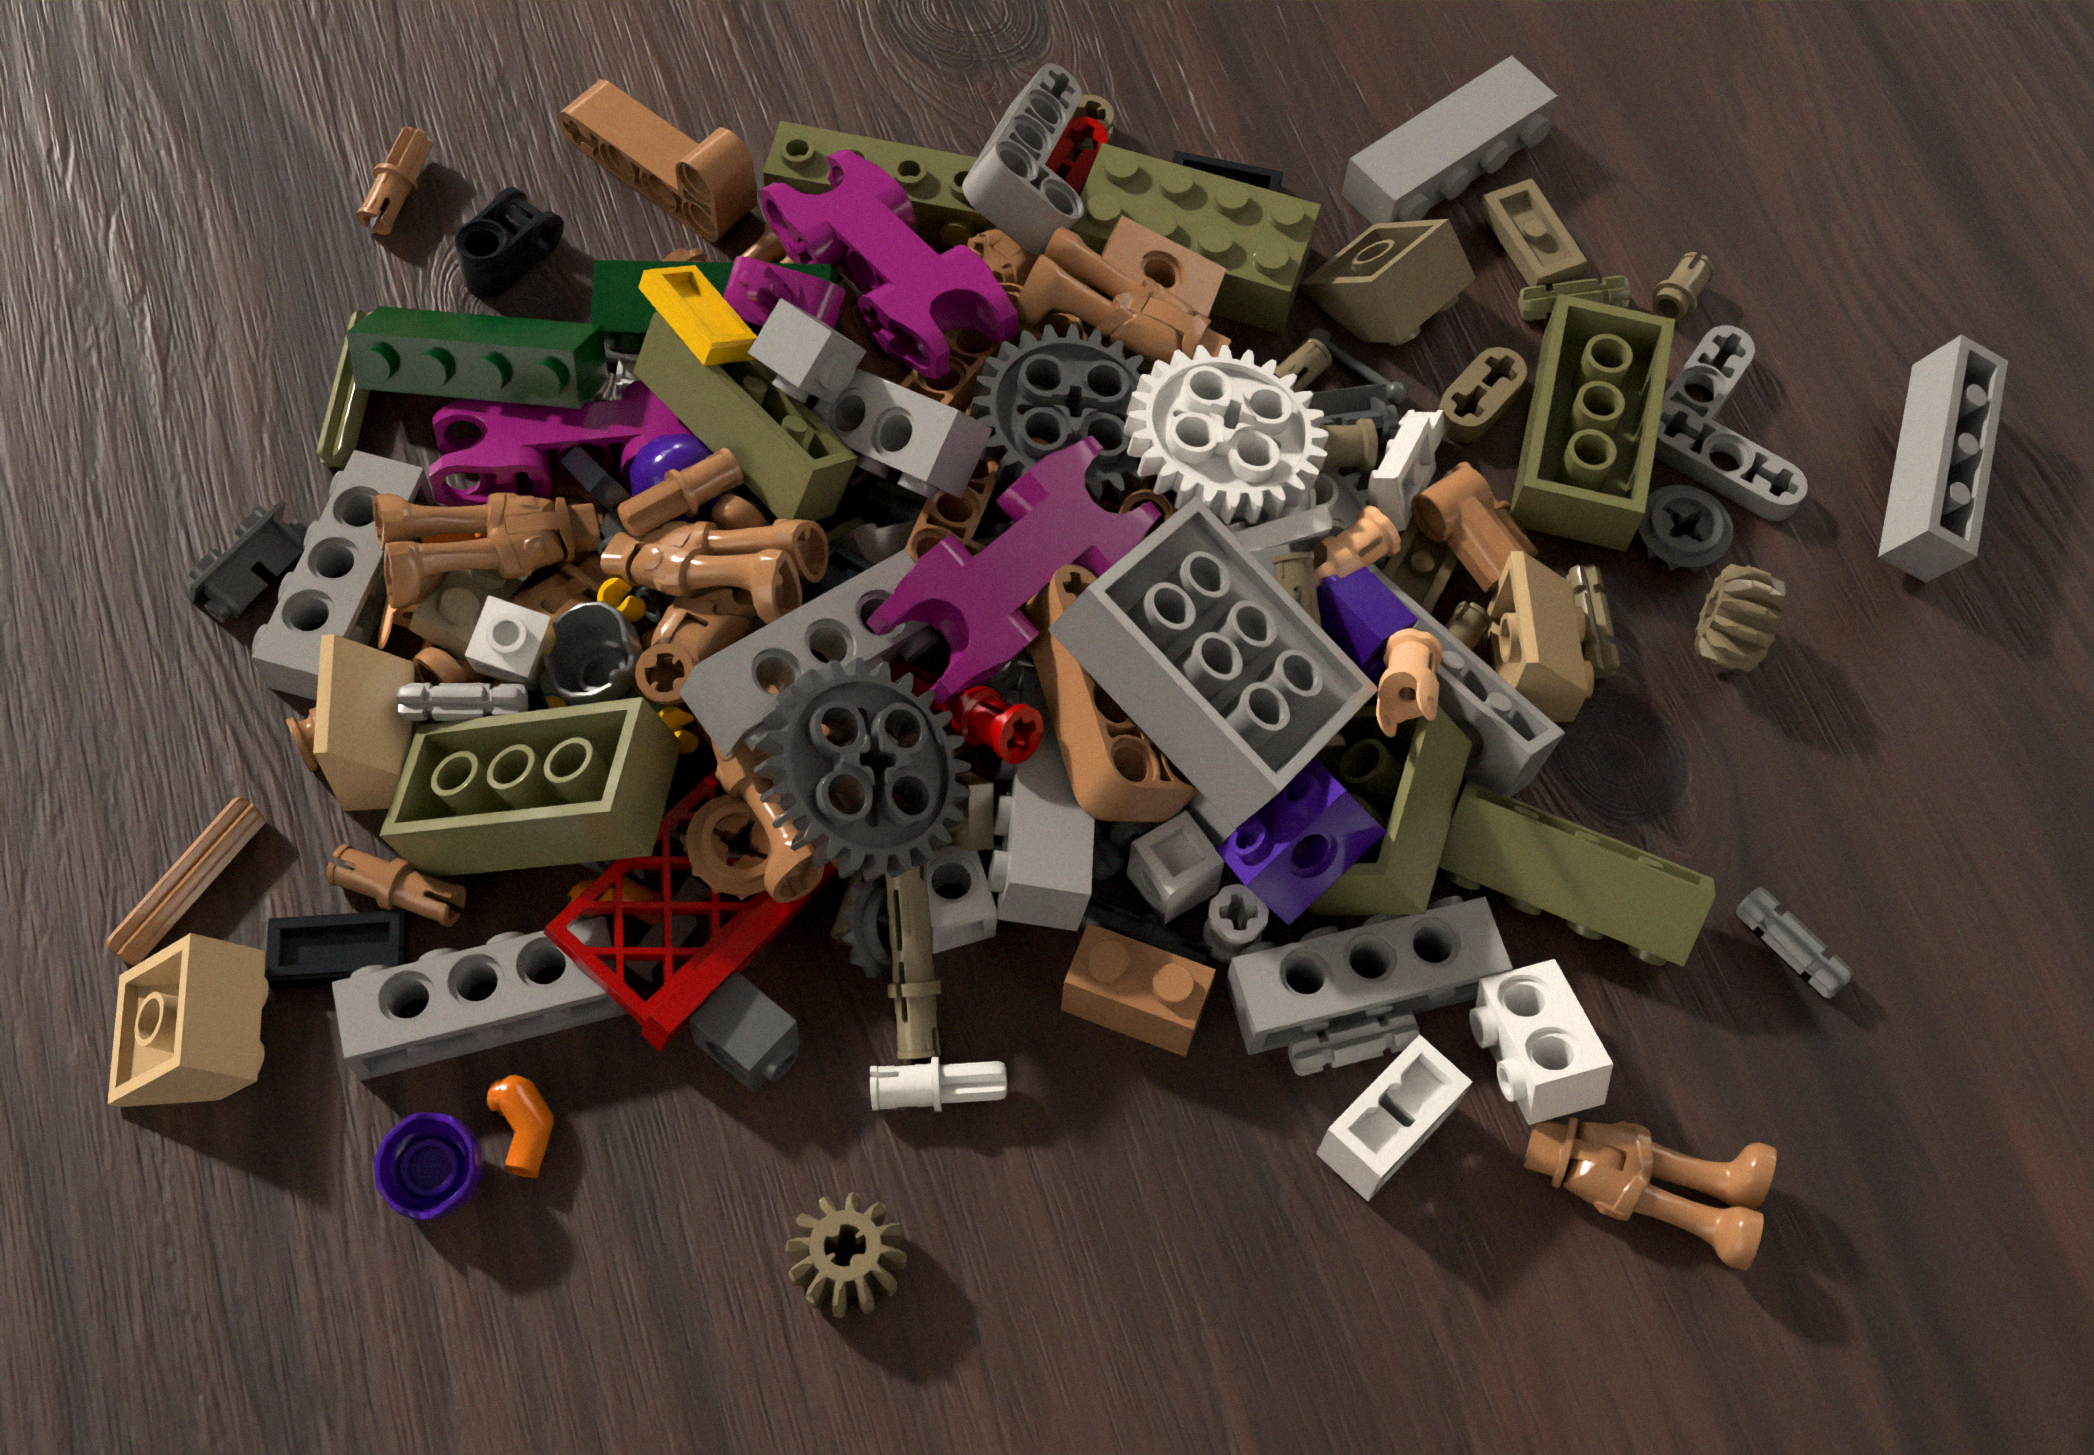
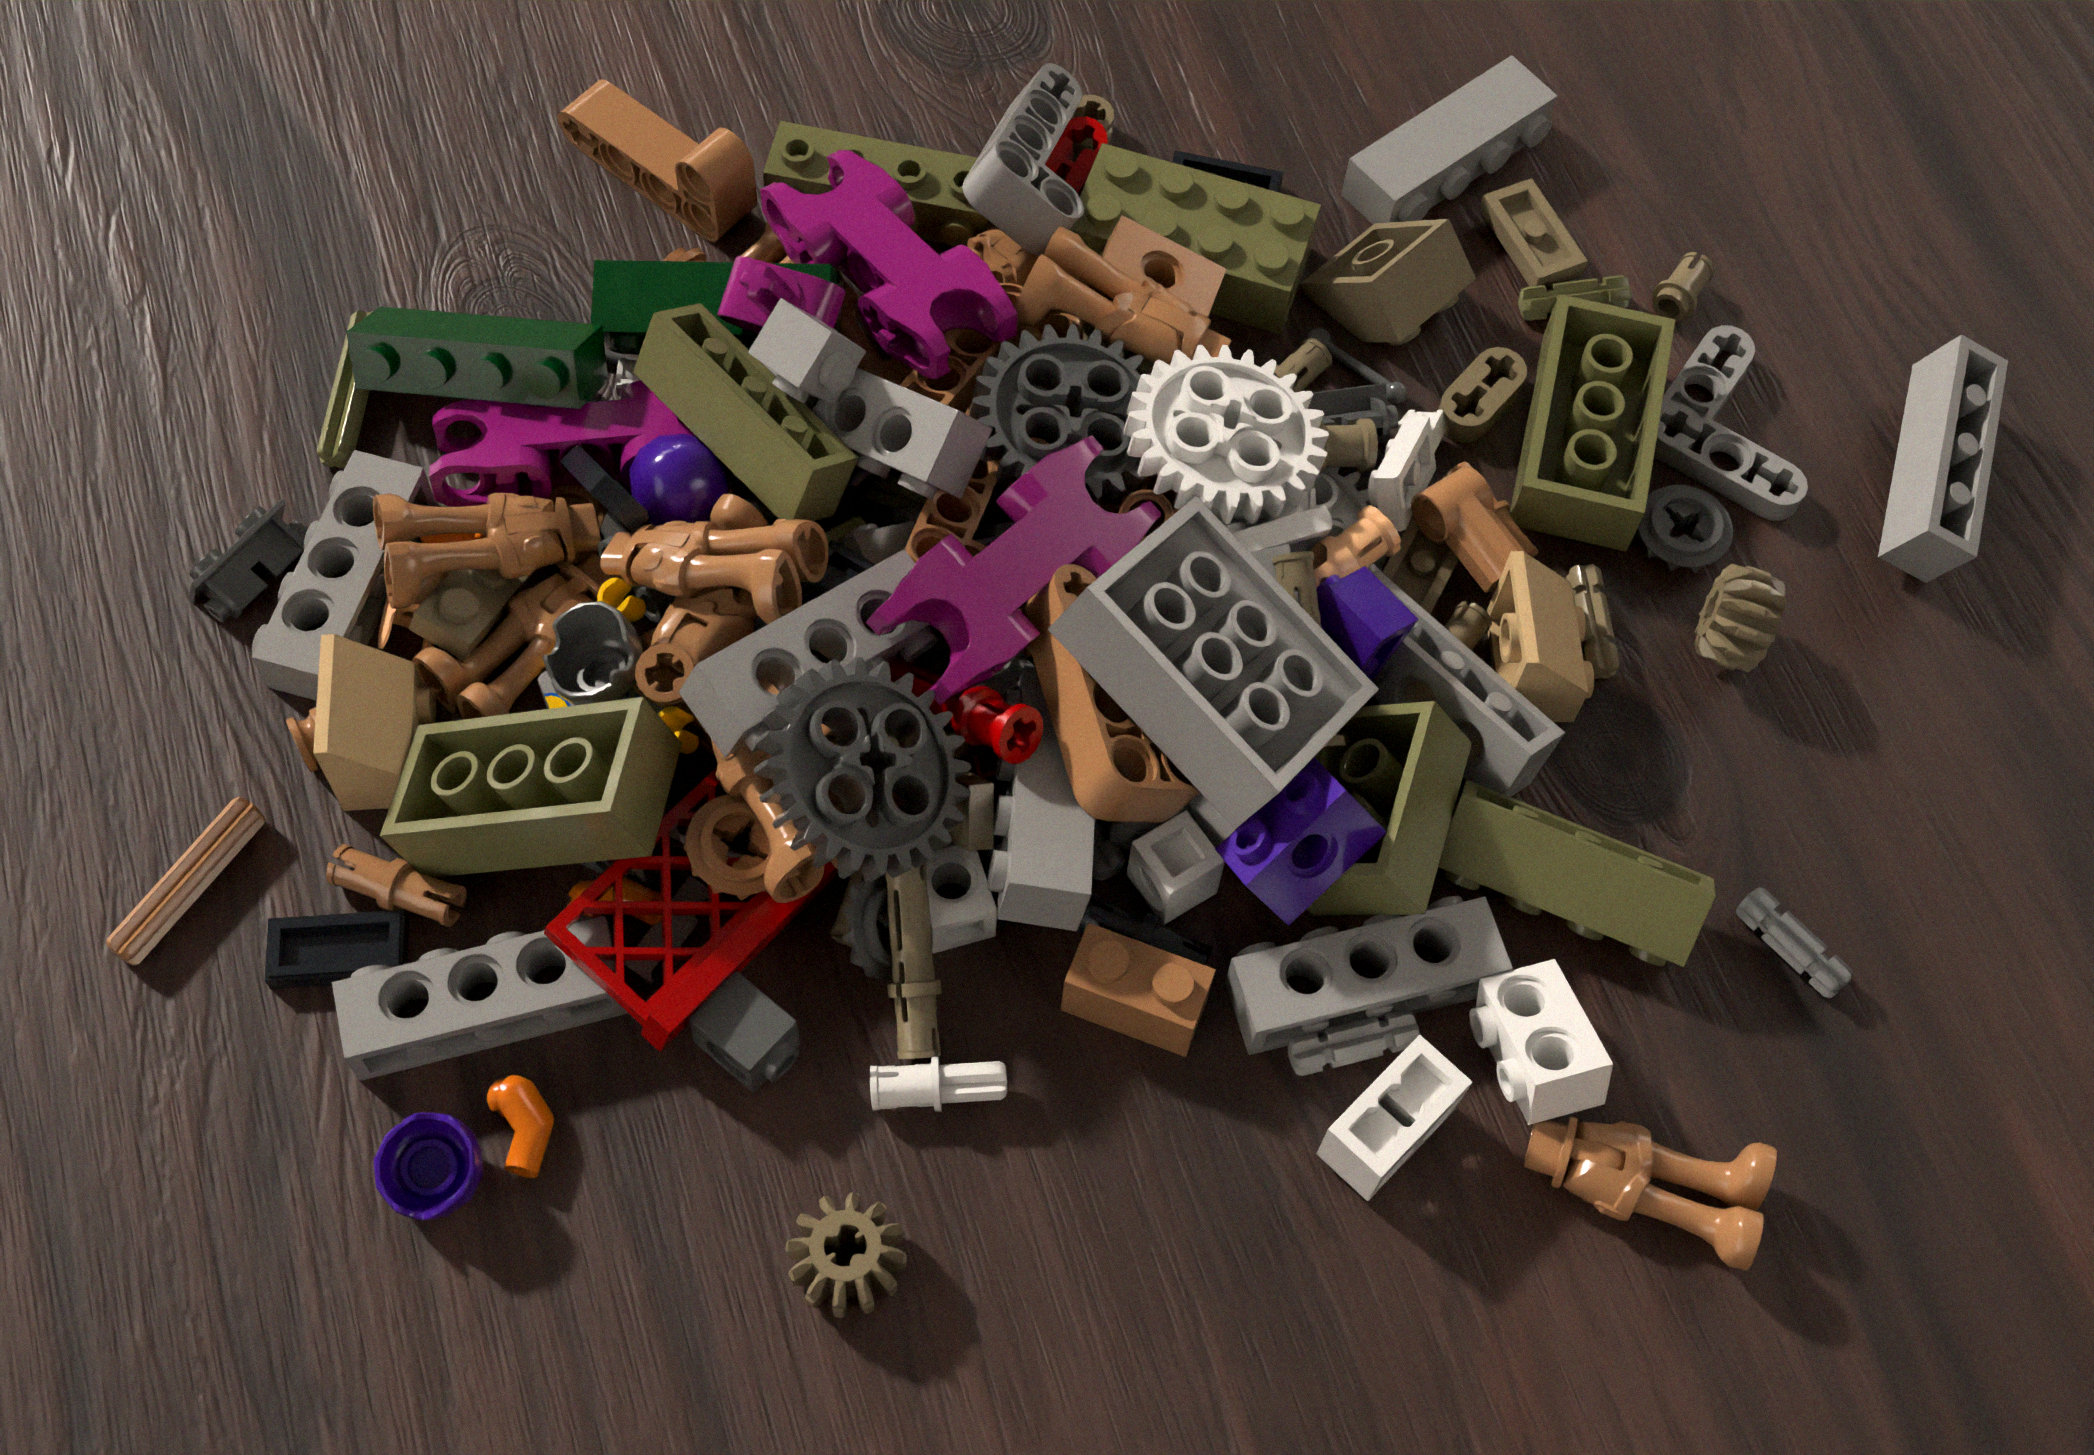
tan slope [107,933,269,1107] -> none
medium nougat axle [356,126,433,235] -> none
light grey axle [397,683,529,721] -> none
black piece [454,187,564,297] -> none
white brick [465,595,556,692] -> none
medium nougat axle [617,448,744,536] -> none
yellow tile [638,265,757,366] -> none
white bush [1202,884,1269,964] -> none
light nougat piece [1376,628,1443,738] -> none

